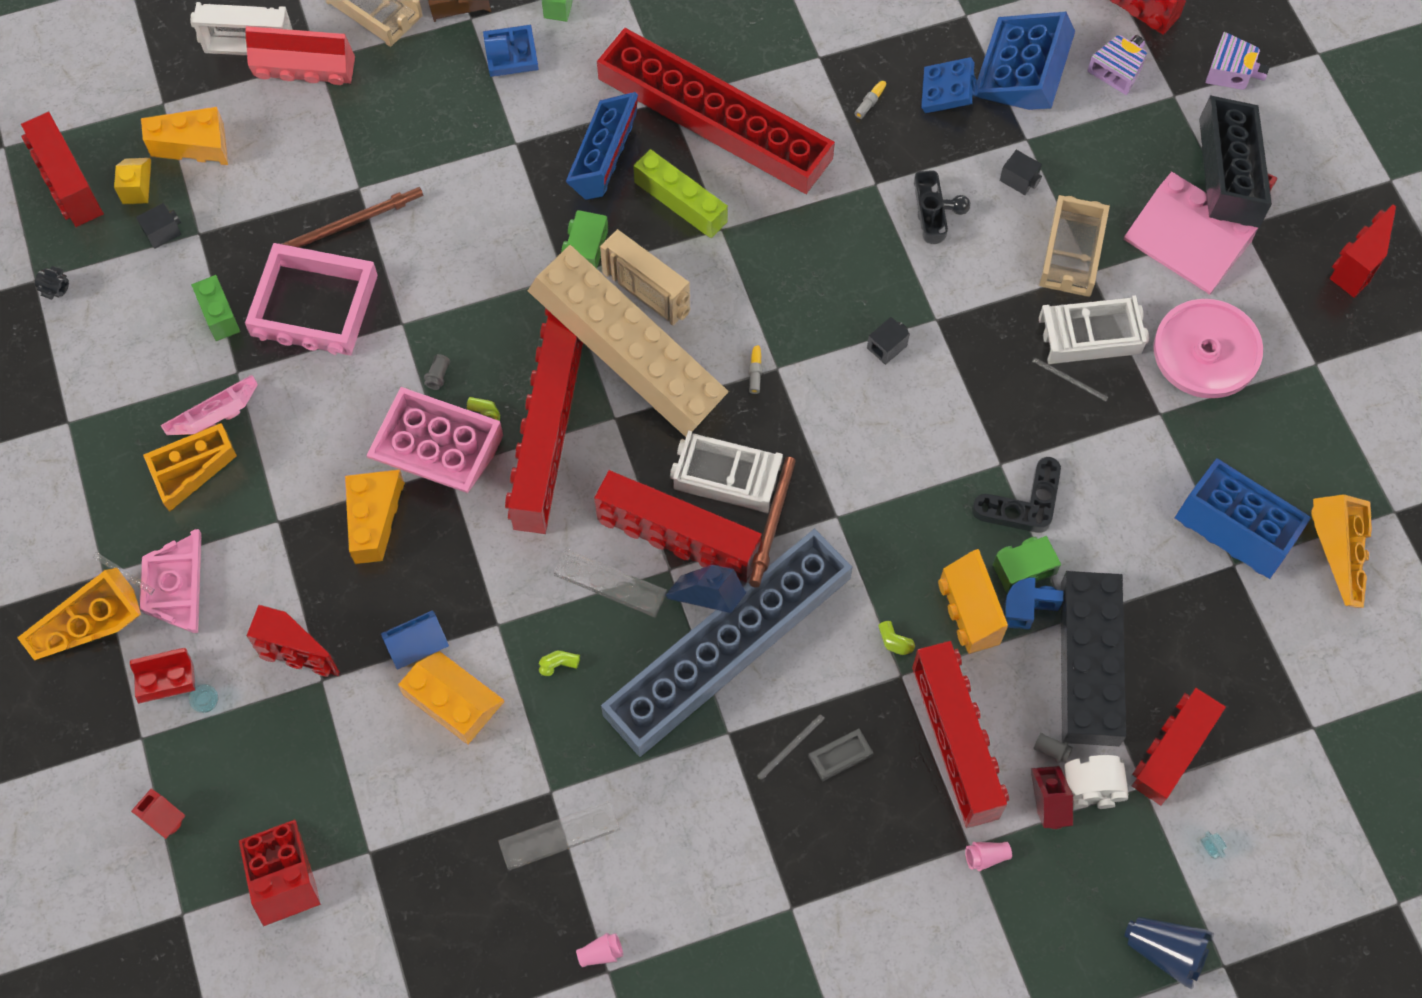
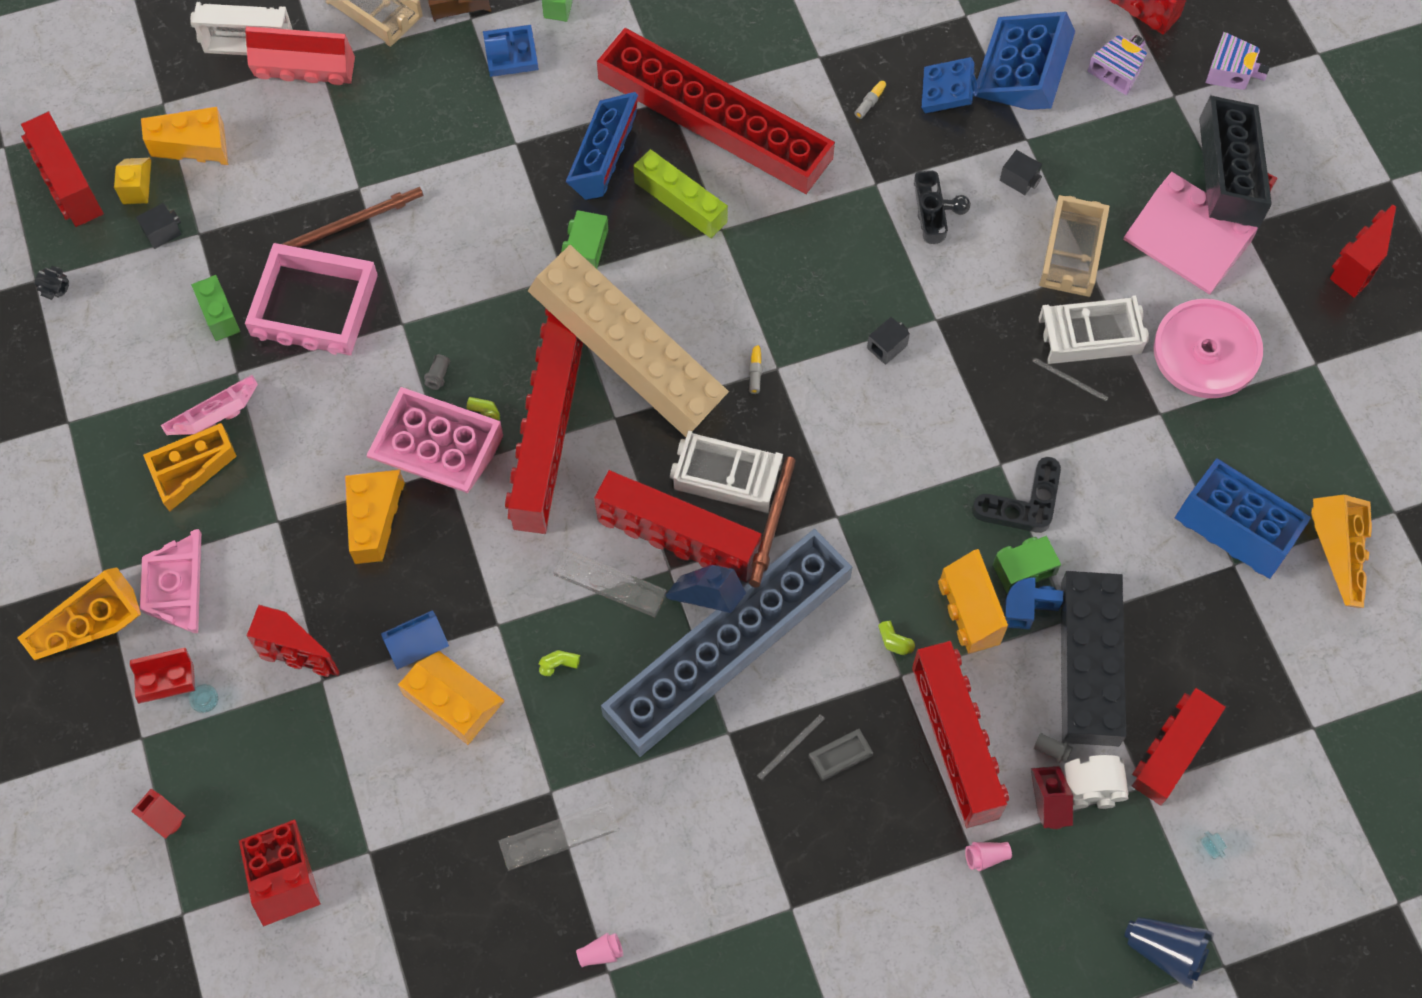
clear piece [93,552,155,595] -> none
tan door [600,229,691,326] -> none

